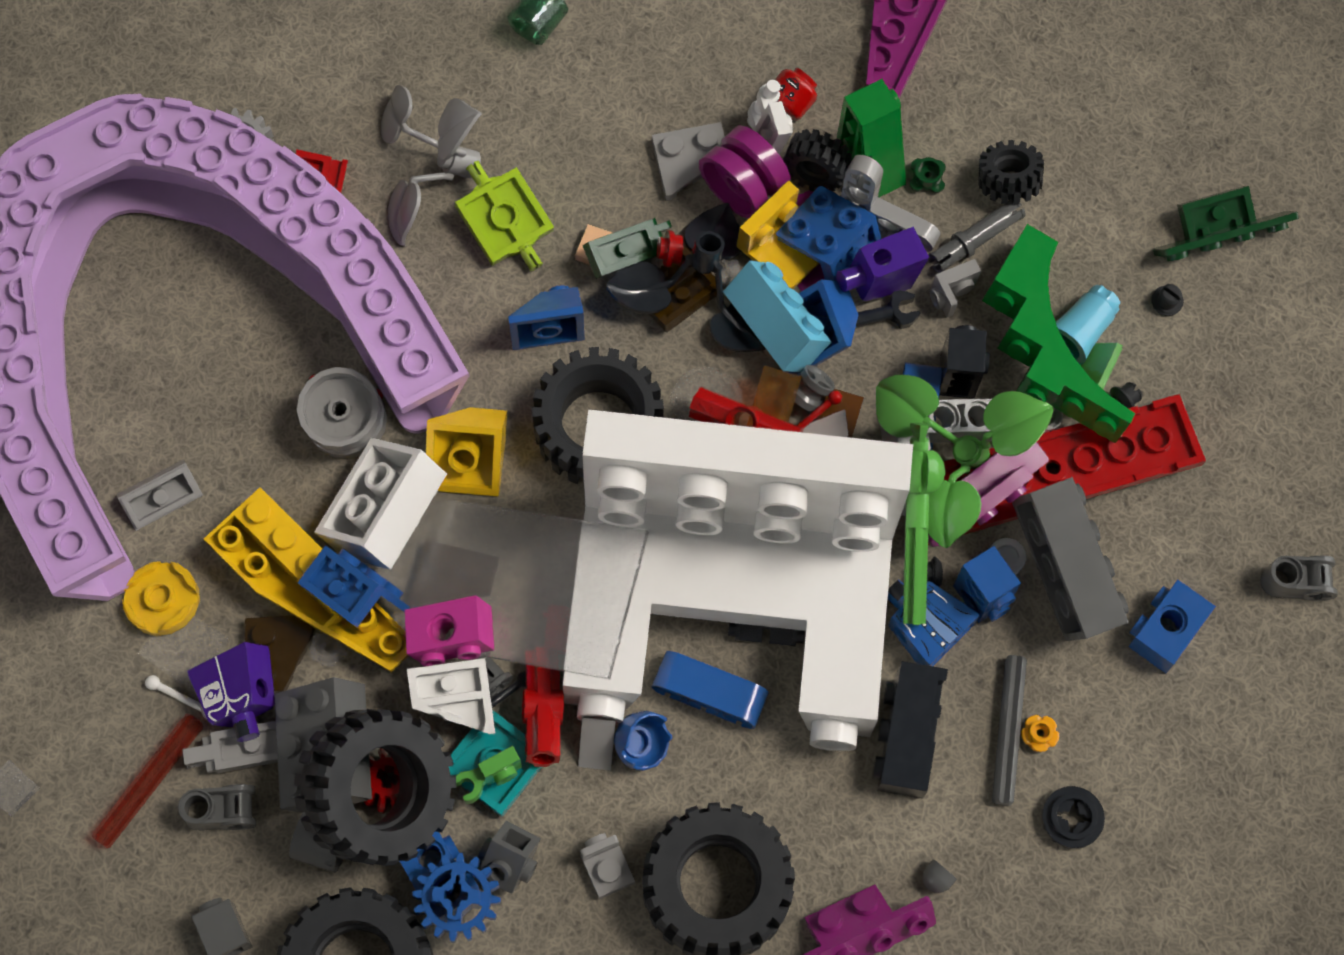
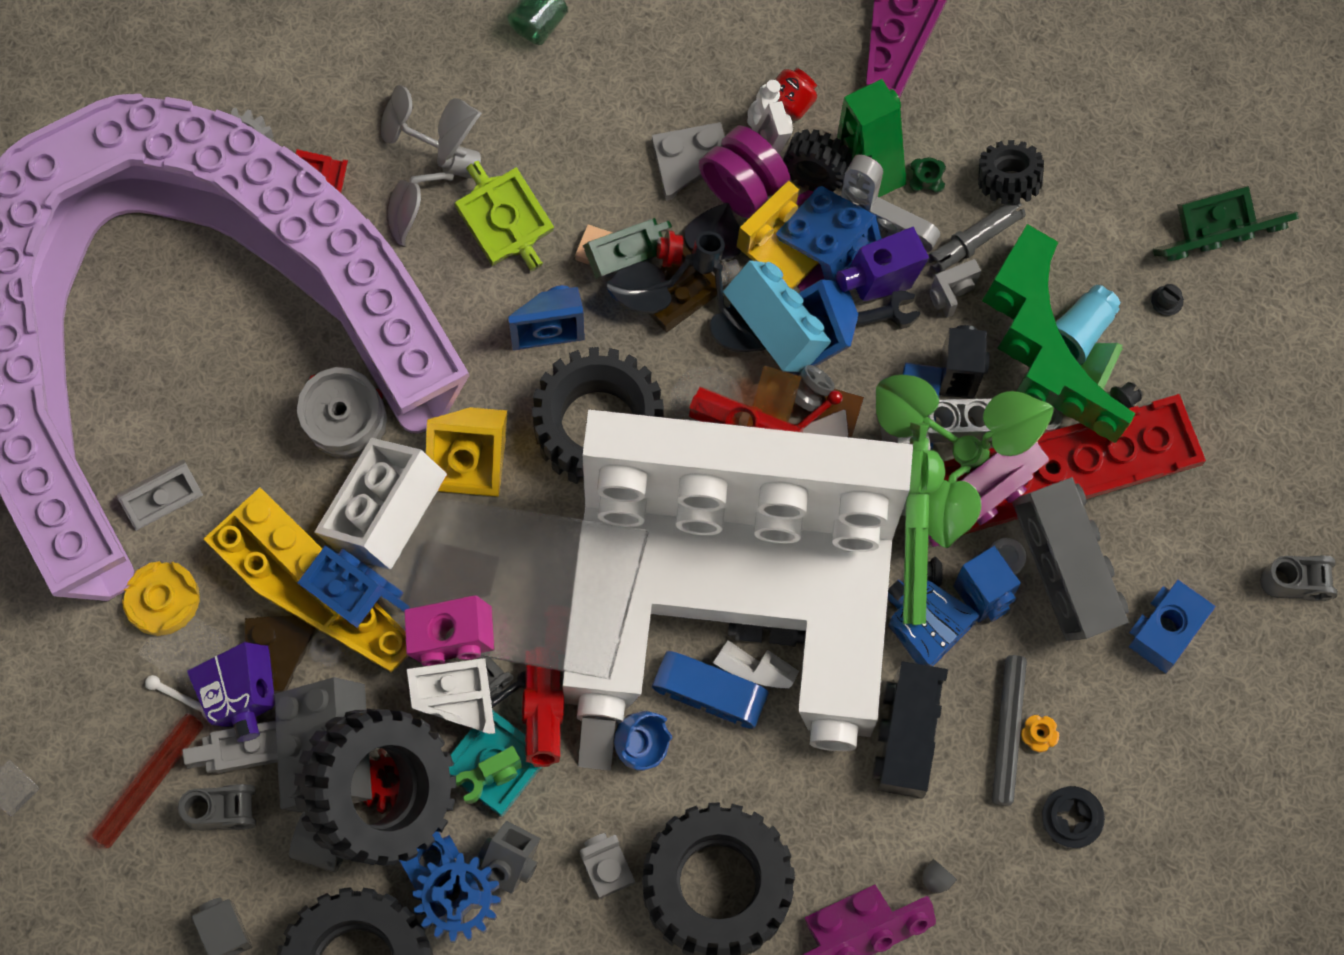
none -> white slope [713,640,799,689]

